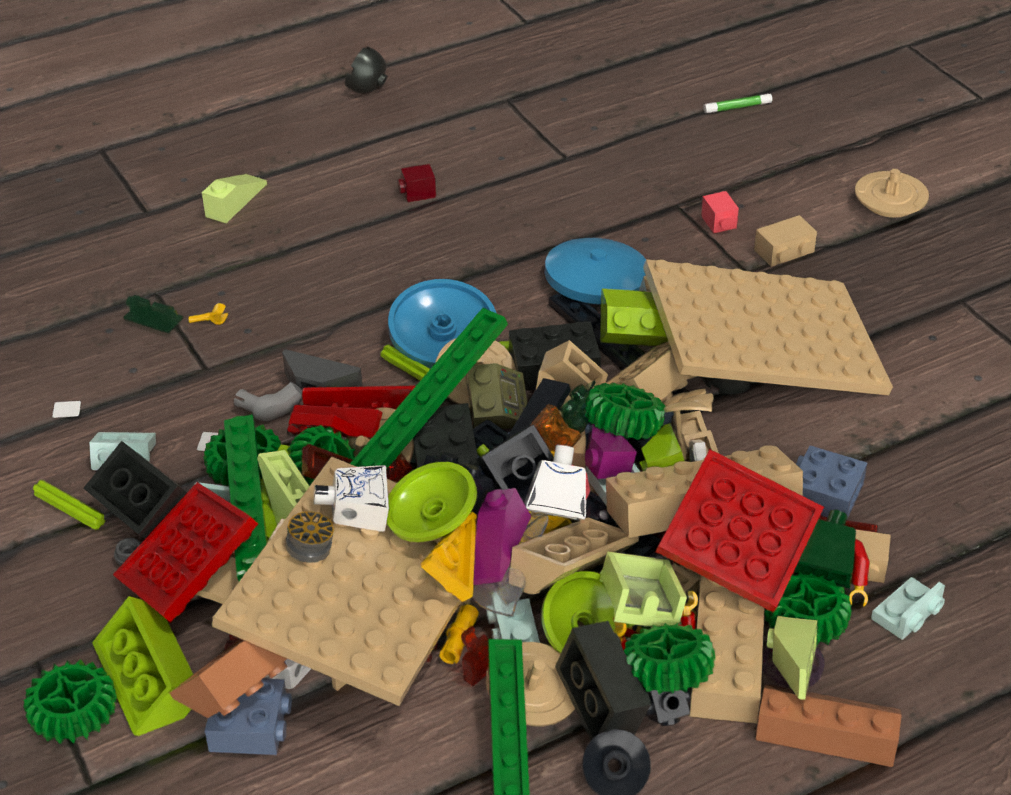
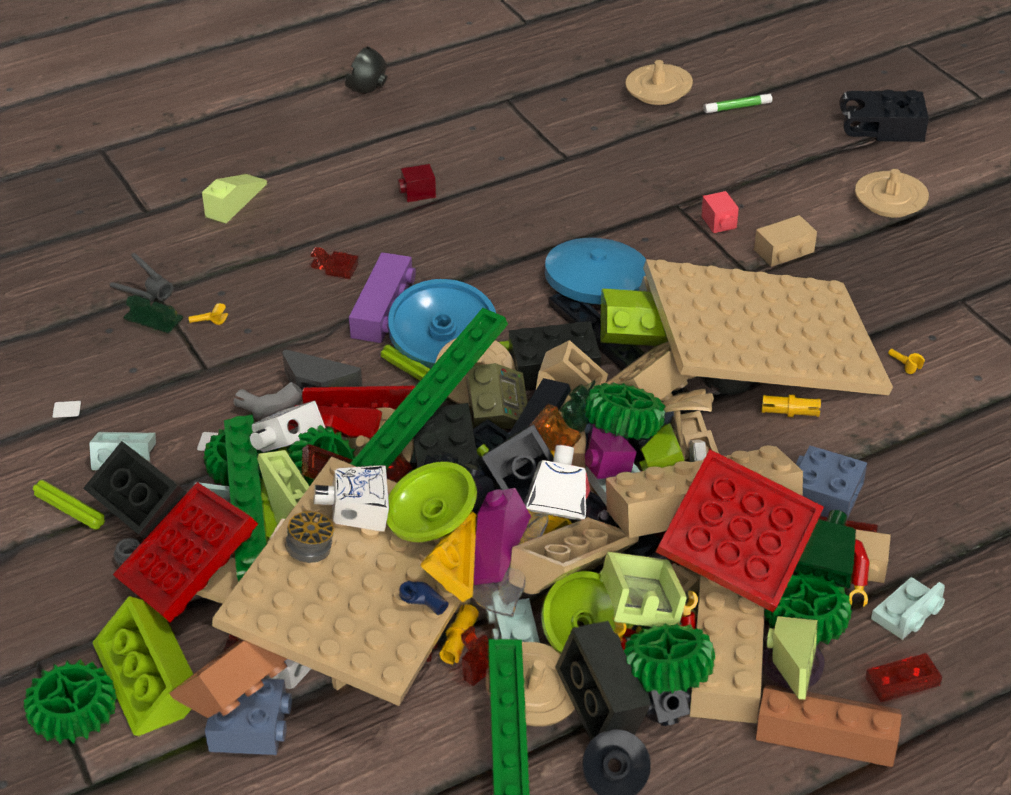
none -> dark grey plant [110,253,173,302]
none -> white torso [250,401,326,452]
none -> clear red plate [310,247,359,279]
none -> medium lavender brick [349,252,416,343]
none -> dark blue arm [399,581,449,615]
none -> tan piece [626,60,693,105]
none -> yellow pin [762,394,821,417]
none -> black brick [839,90,929,142]
none -> clear red plate [865,653,942,703]
none -> yellow hand [888,349,925,374]

